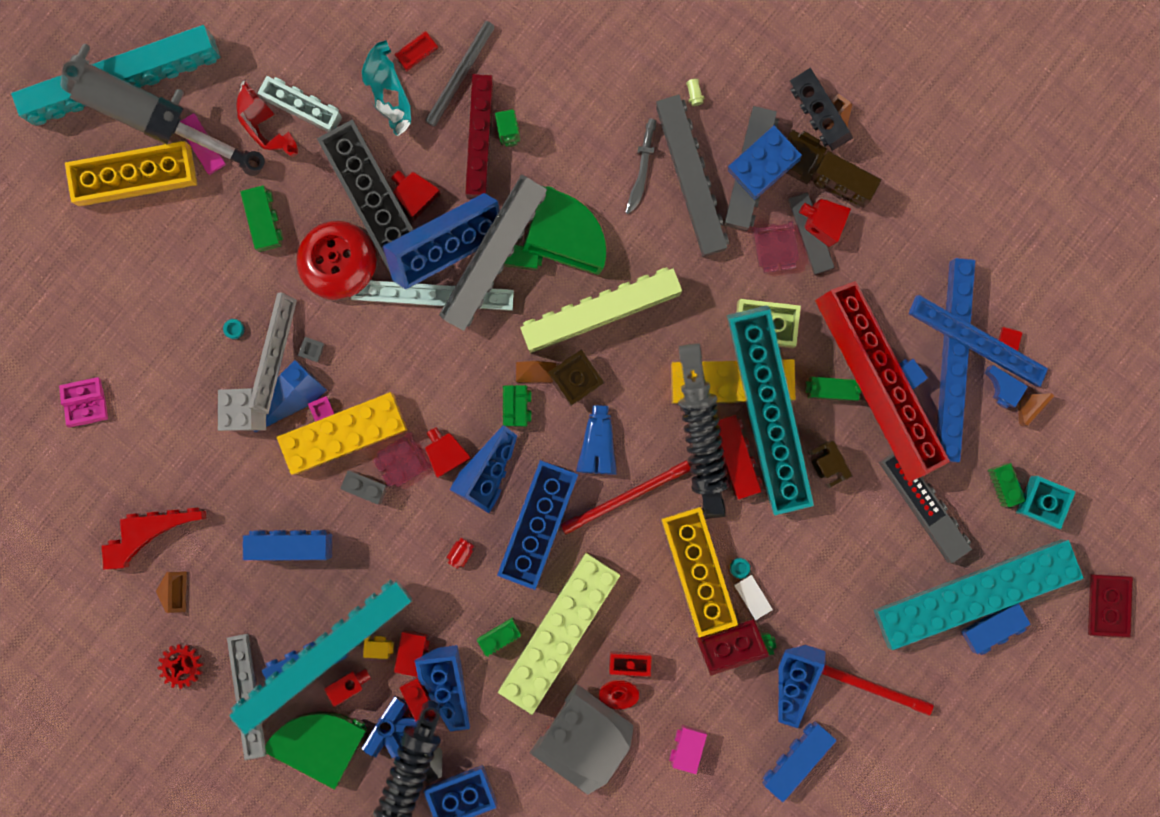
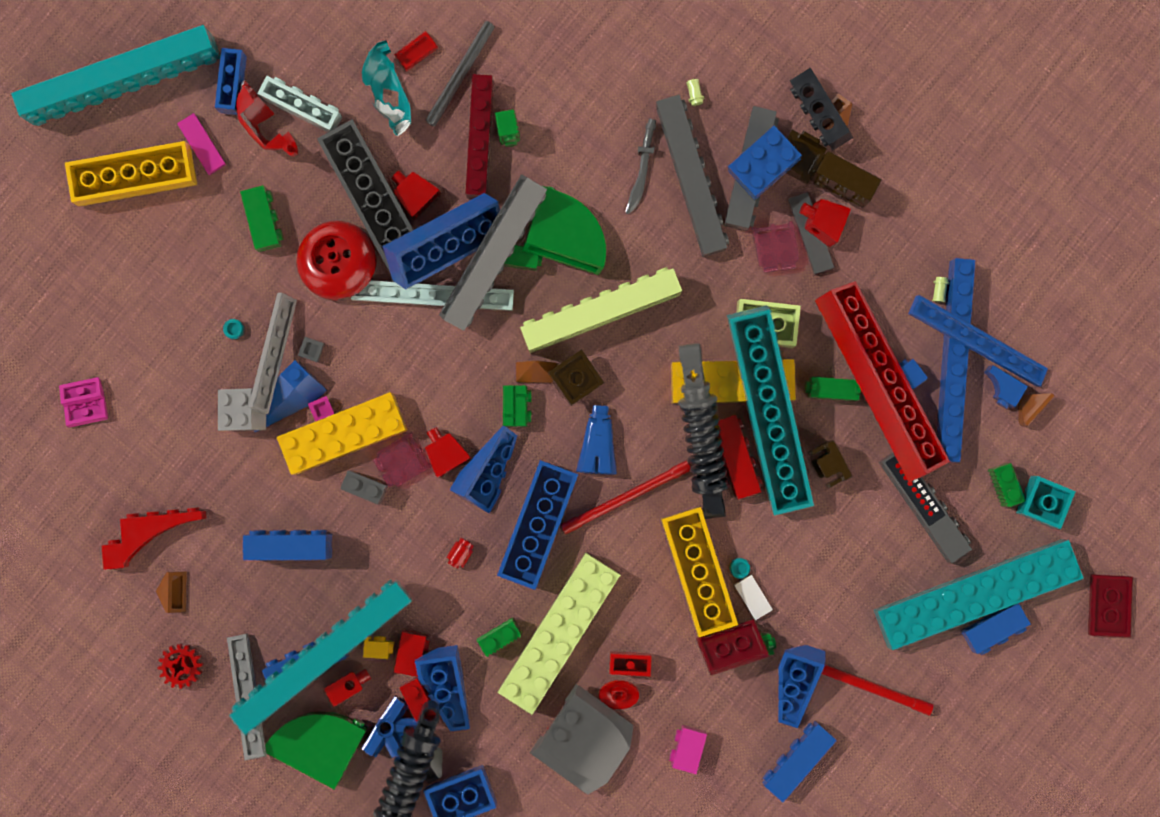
dark grey piece [61,44,265,176] -> none
red tile [998,327,1023,351] -> none
none -> blue brick [215,48,247,115]
none -> yellowish green pin [932,277,950,303]

